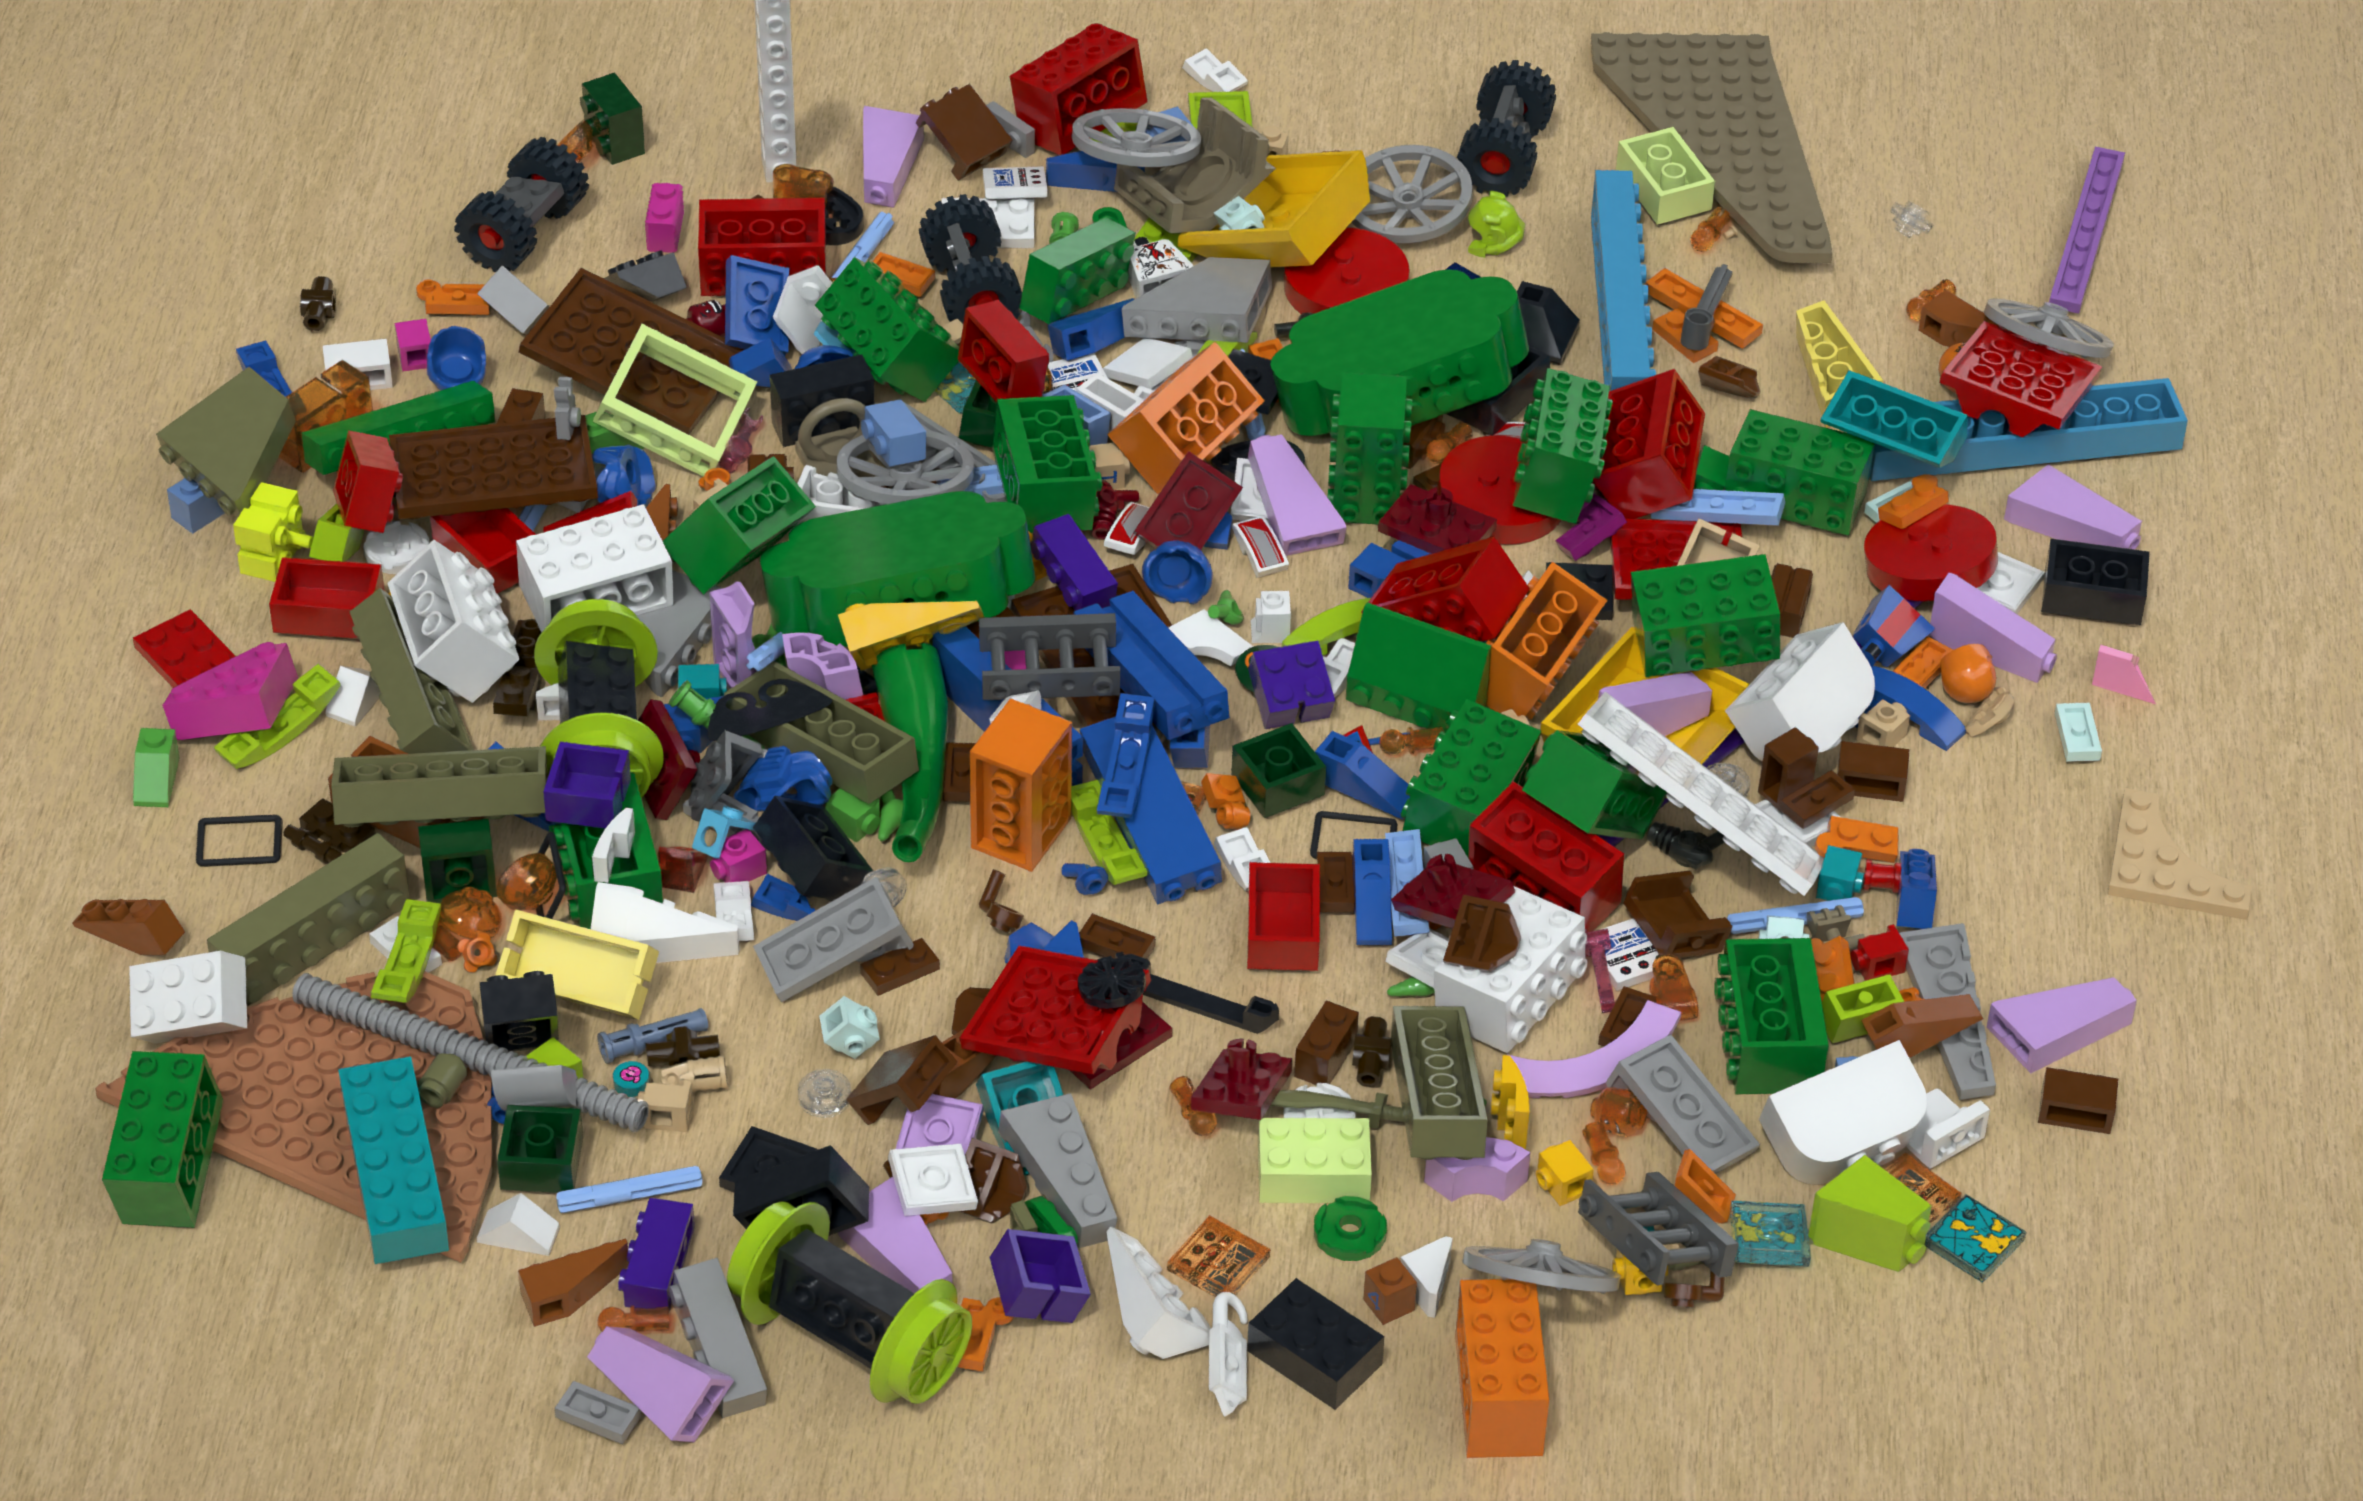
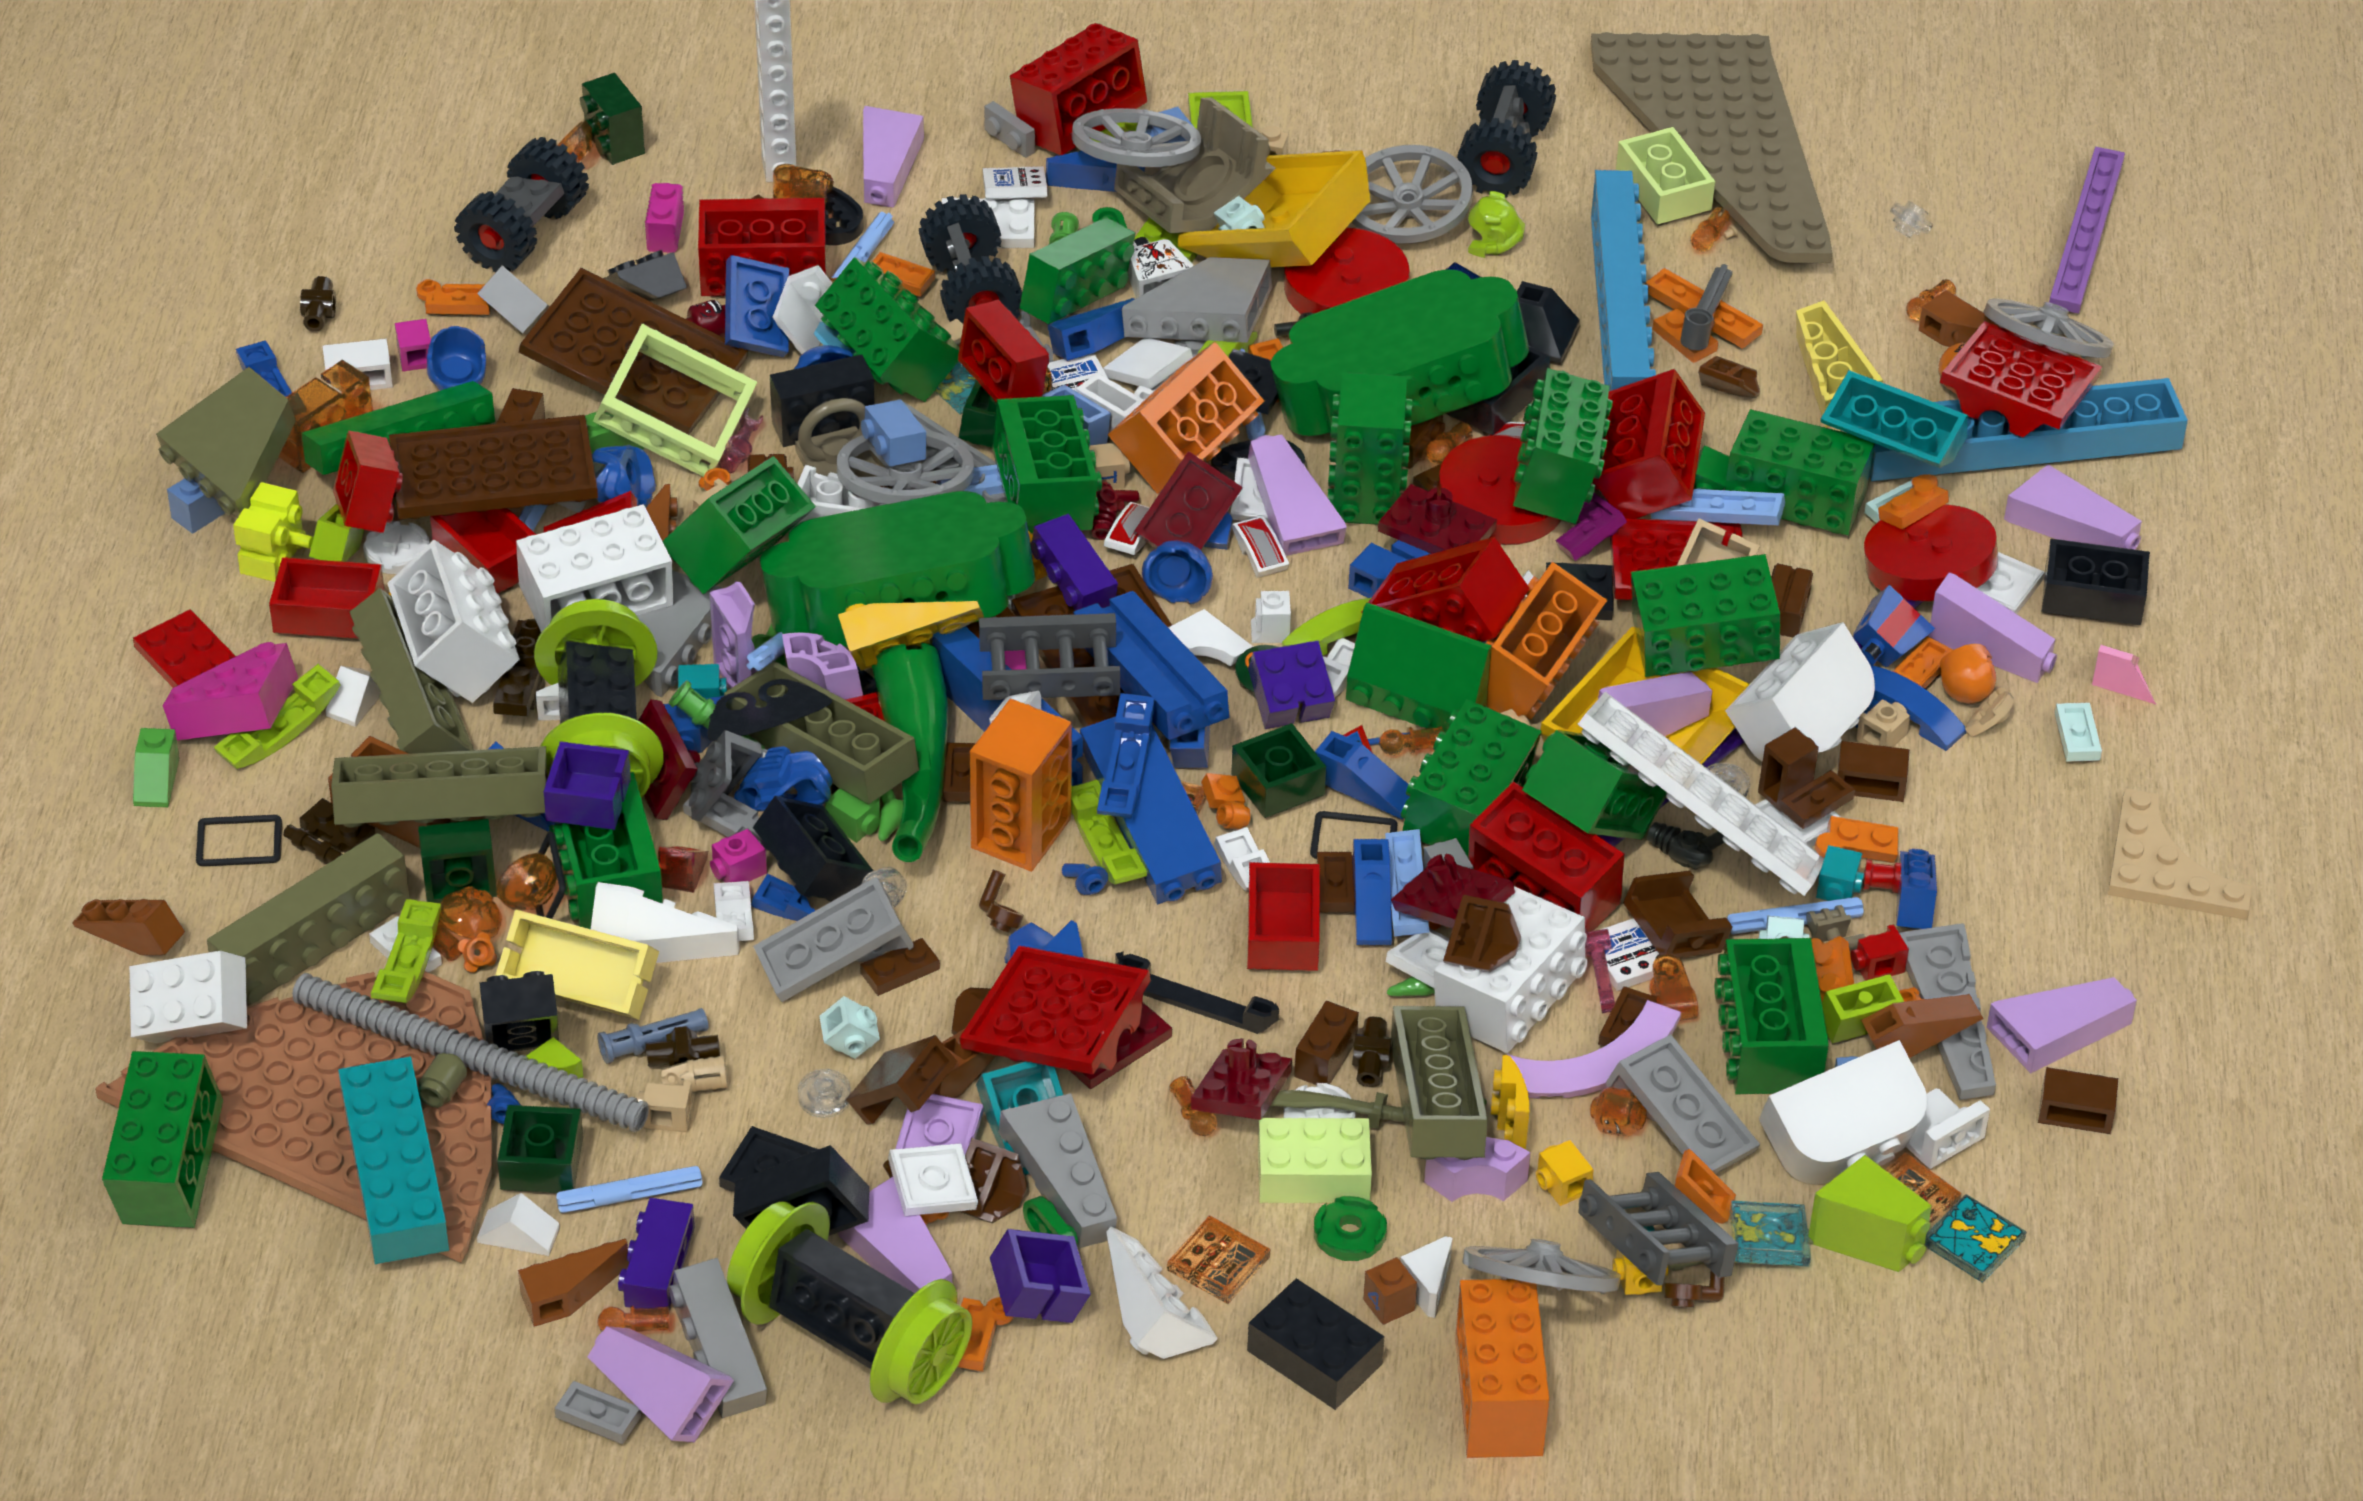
light grey brick [491,1065,576,1111] -> none
light grey plate [554,377,581,440] -> none
white slope [592,808,635,883] -> none
teal tile [613,1061,650,1097] -> none
medium azure bracket [692,806,756,859] -> none
blue slope [729,337,792,387] -> none
reddish brown panel [916,83,1013,181] -> none
olive tile [1010,1200,1037,1232] -> none
black wheel [1077,956,1146,1009] -> none
reddish brown plate [1079,913,1156,959] -> none
white slope [1182,48,1248,92] -> none
bright green animal [1208,590,1244,625] -> none
white plate [1209,1292,1248,1417] -> none
clear orange pin [1582,1121,1626,1185] -> none

